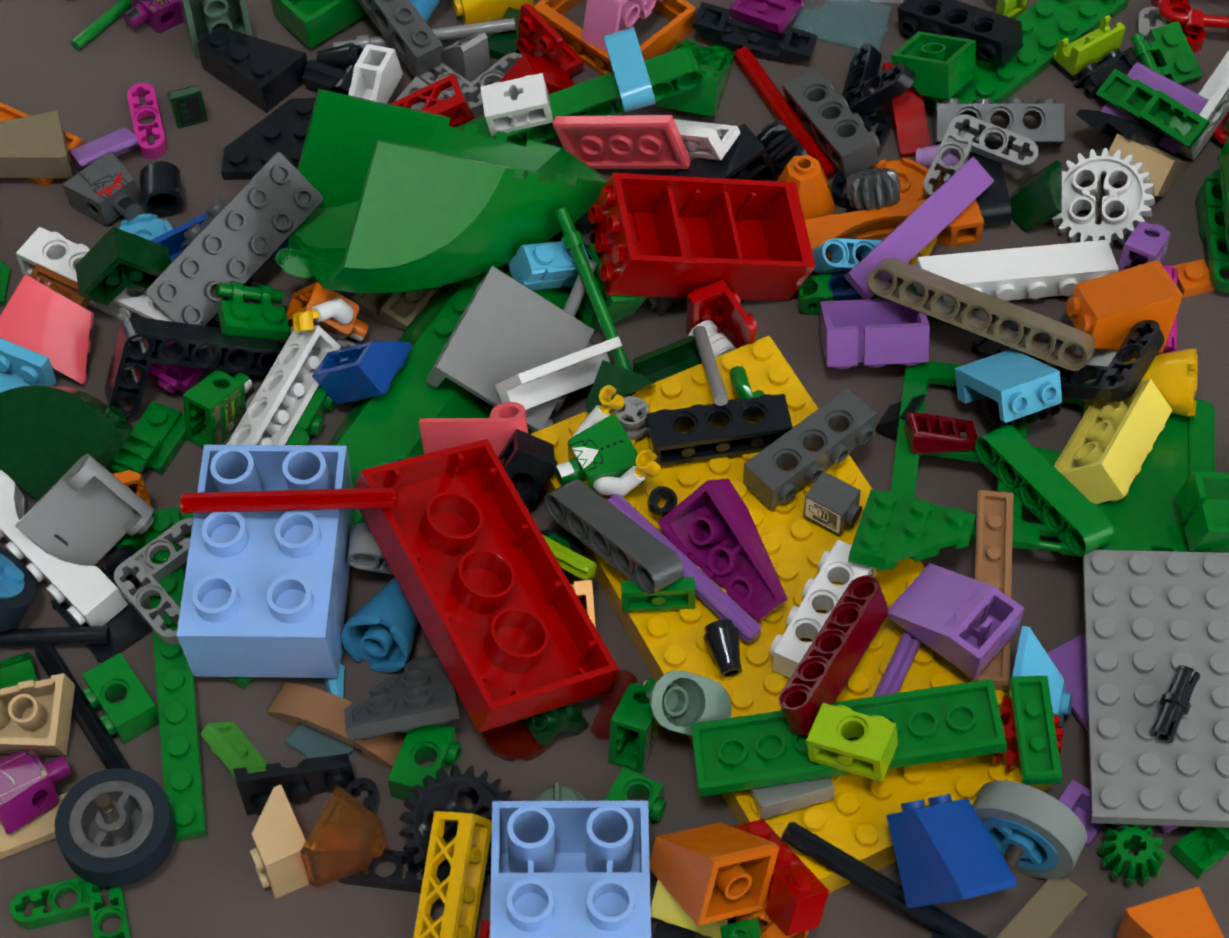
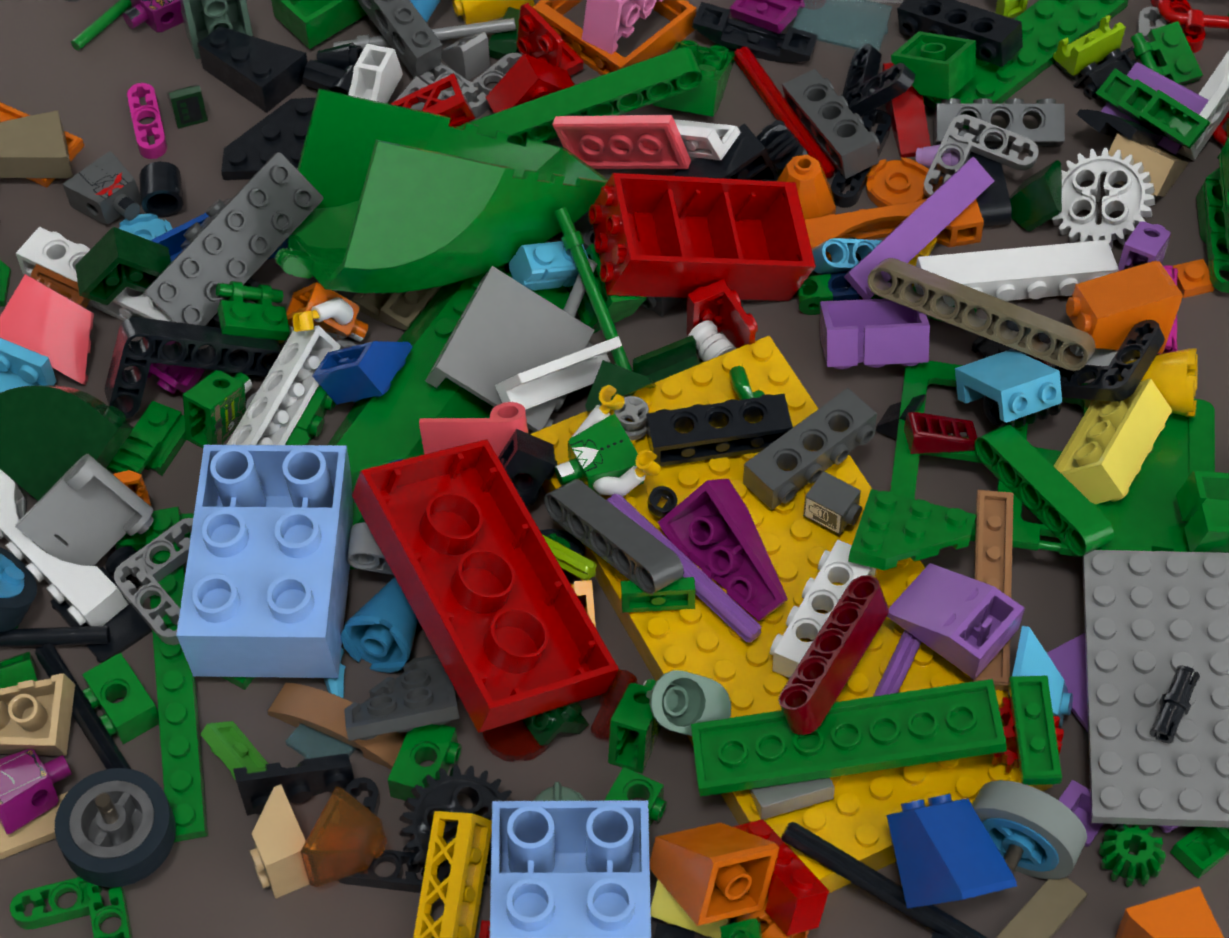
medium lavender slope [70,128,138,172] -> none
red axle [180,488,398,513] -> none
white brick [480,73,553,136] -> none
medium azure beam [603,27,656,112] -> none
light grey bar [693,326,728,406] -> none
black cone [703,619,742,678] -> none
lime brick [806,703,898,782] -> none
dark grey gear [846,167,901,210] -> none

